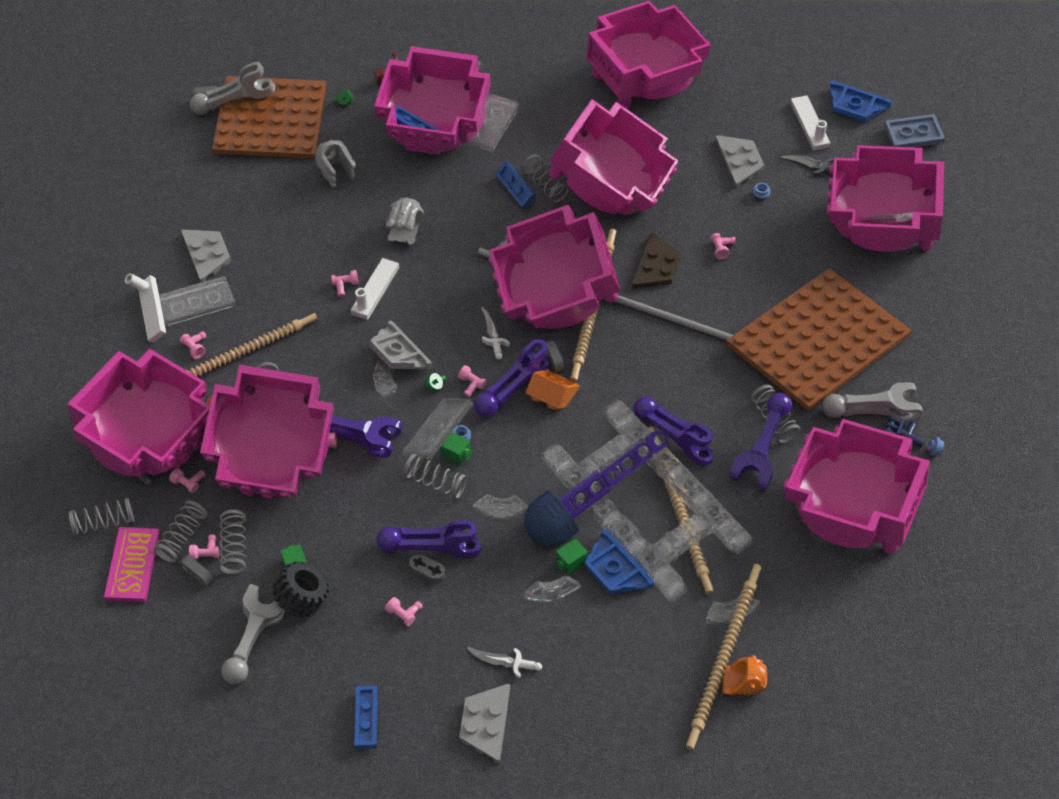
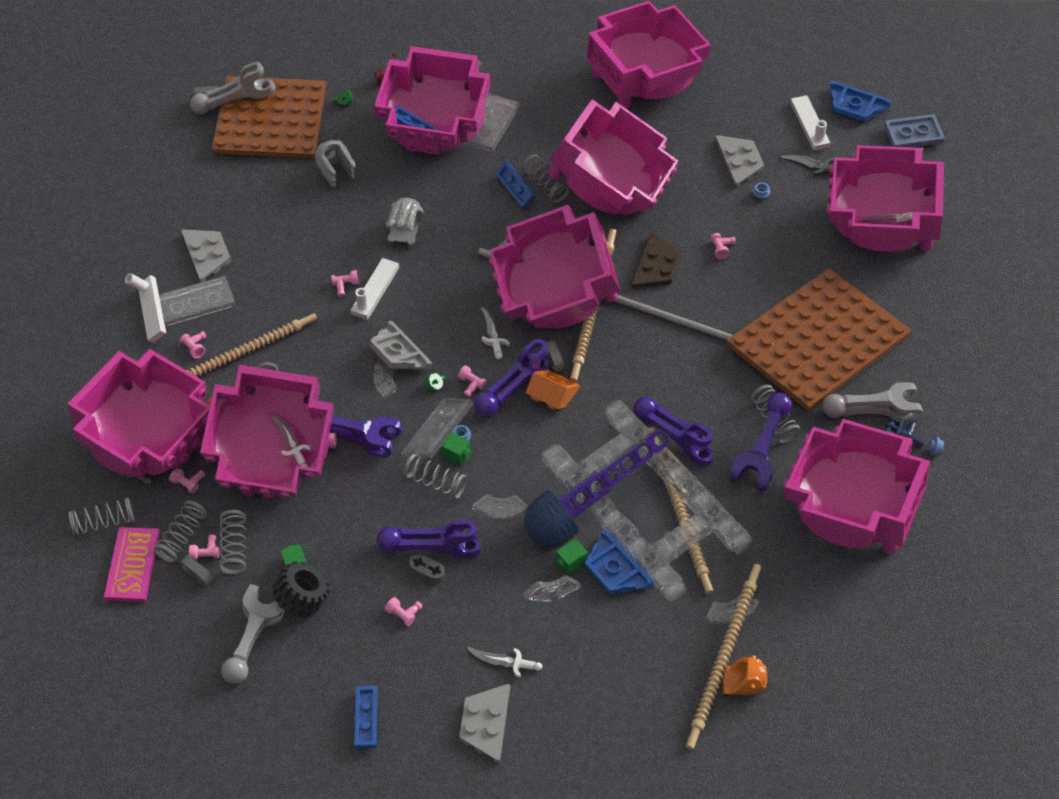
none -> piece [269,413,311,467]

